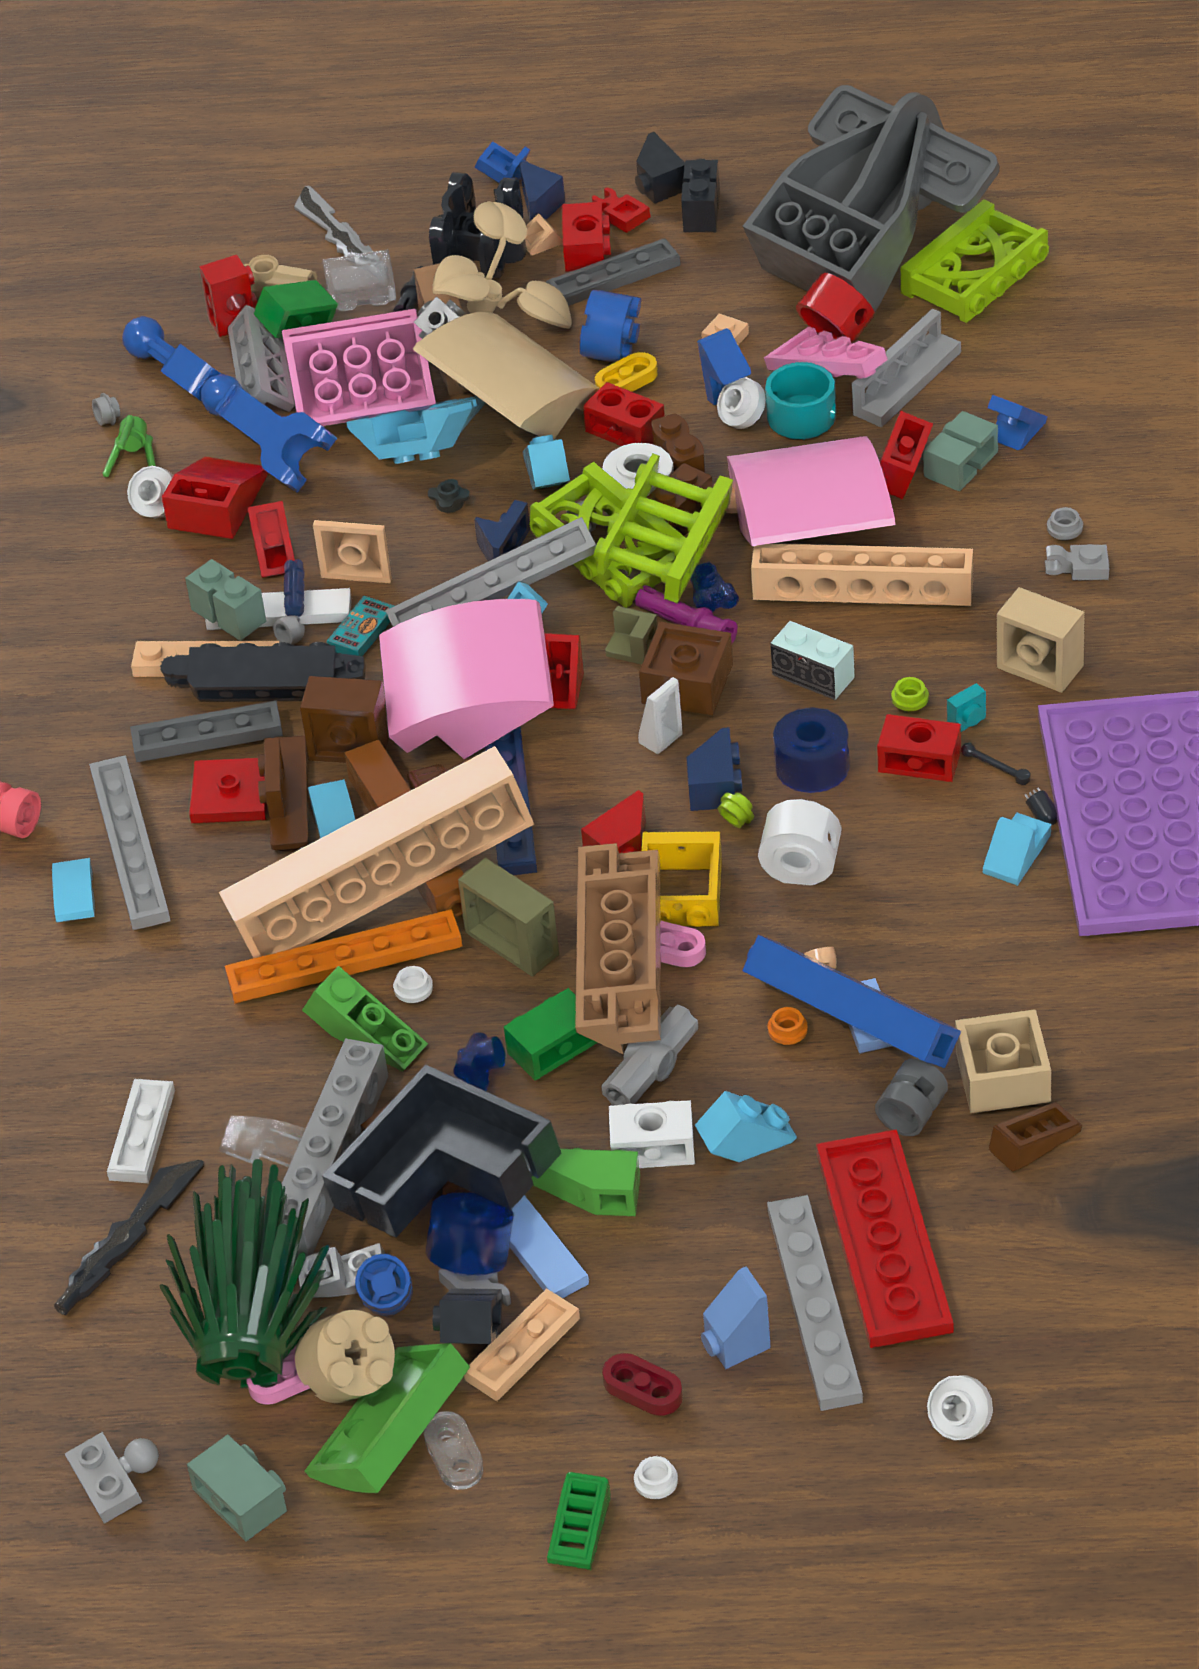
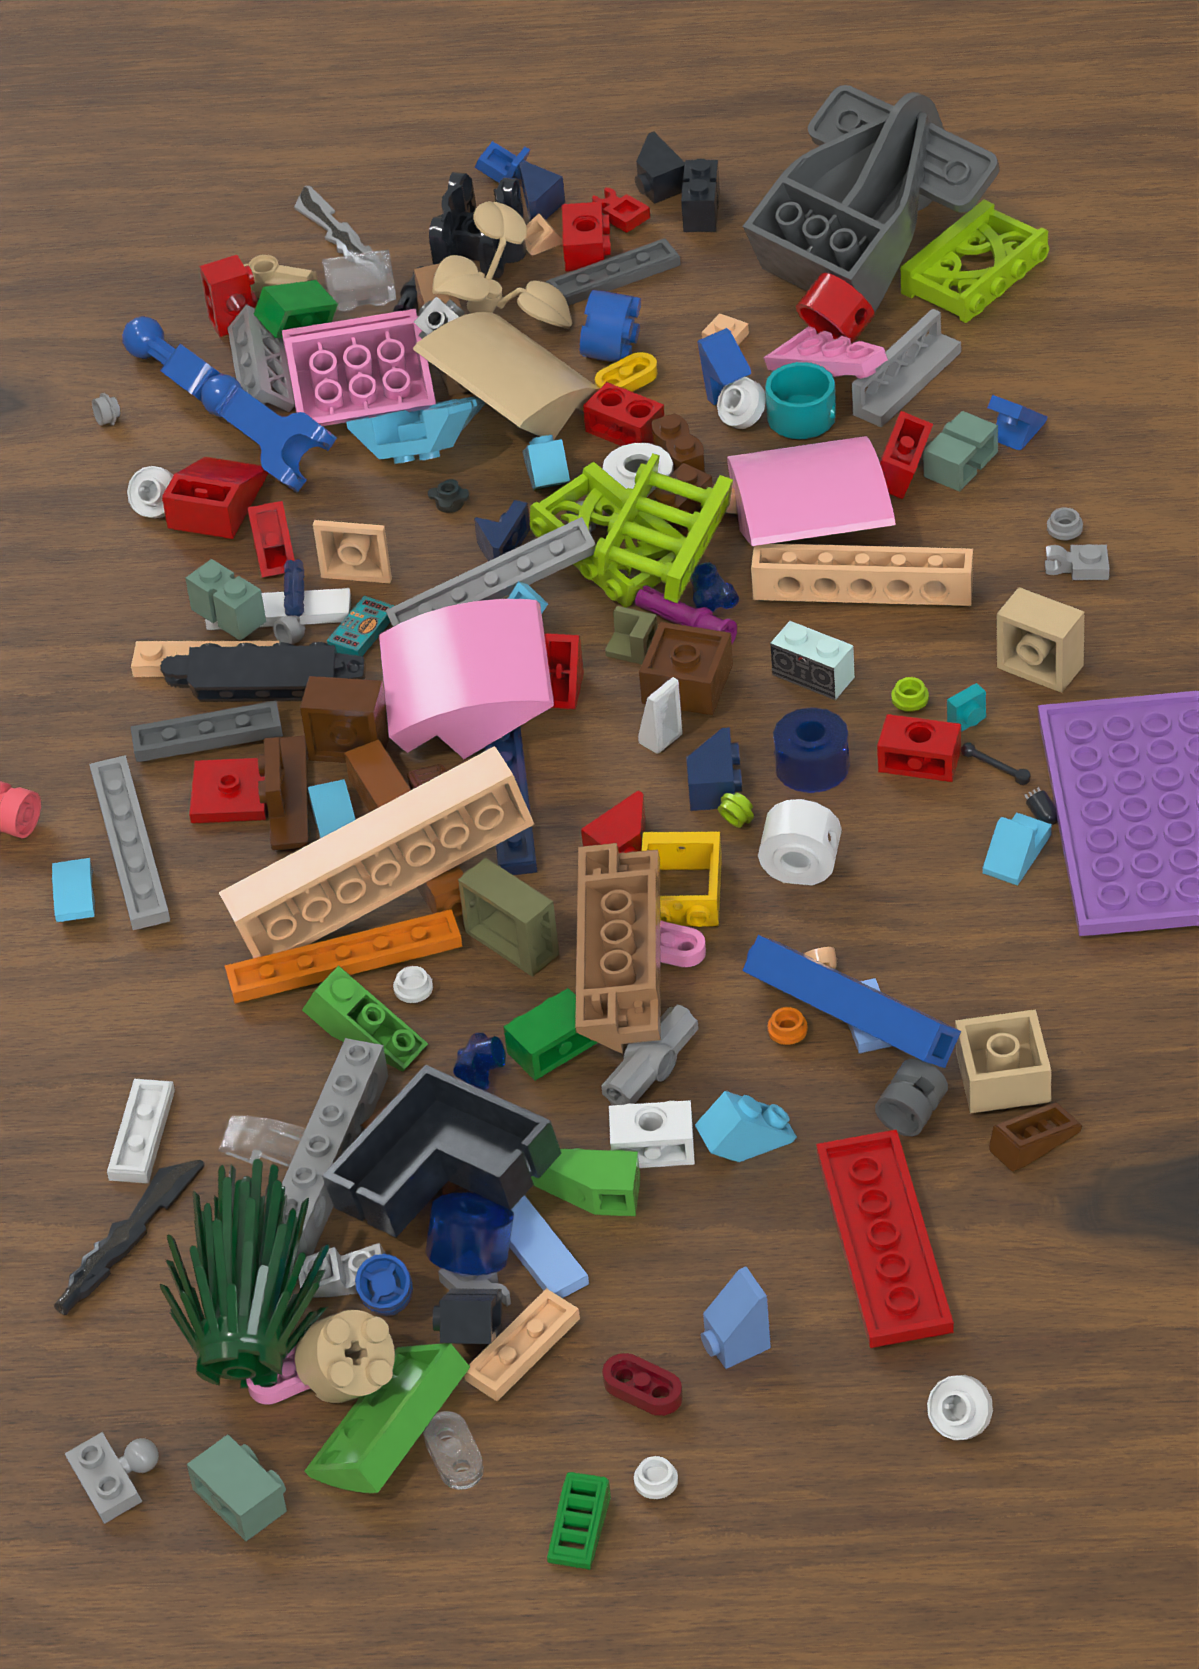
bright green plant [103,415,156,478] -> none
light grey plate [767,1195,863,1411] -> none

